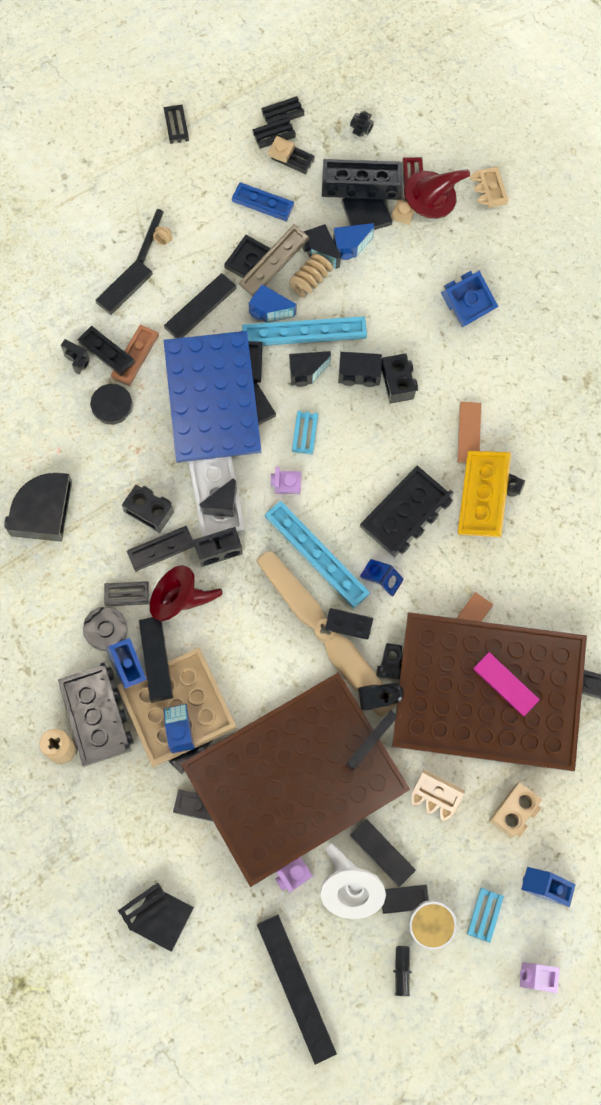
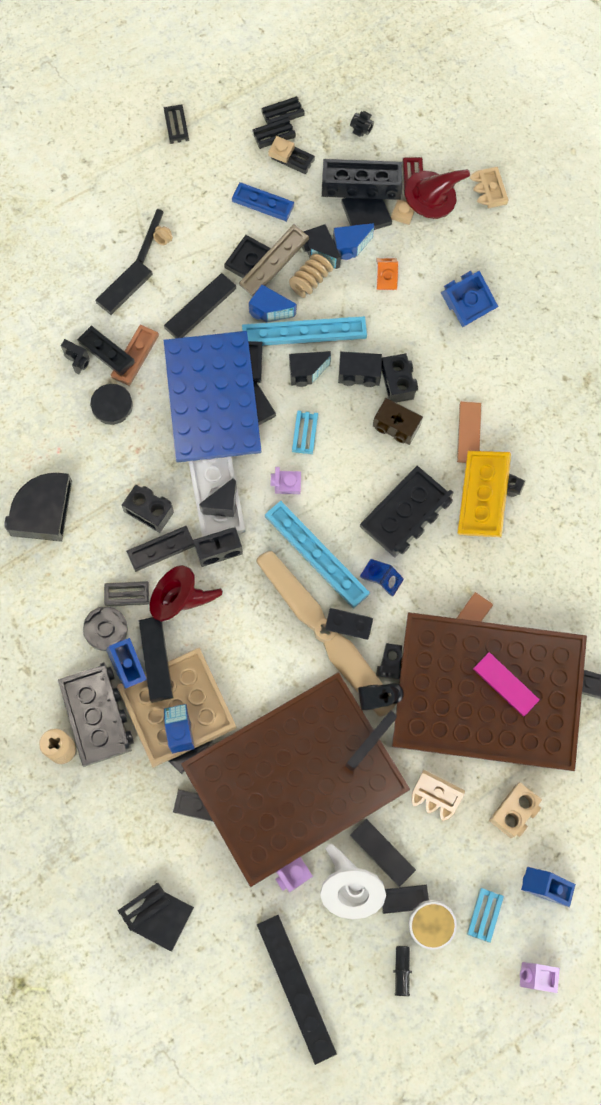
none -> dark brown brick [373,398,423,445]
none -> orange bracket [376,258,398,290]

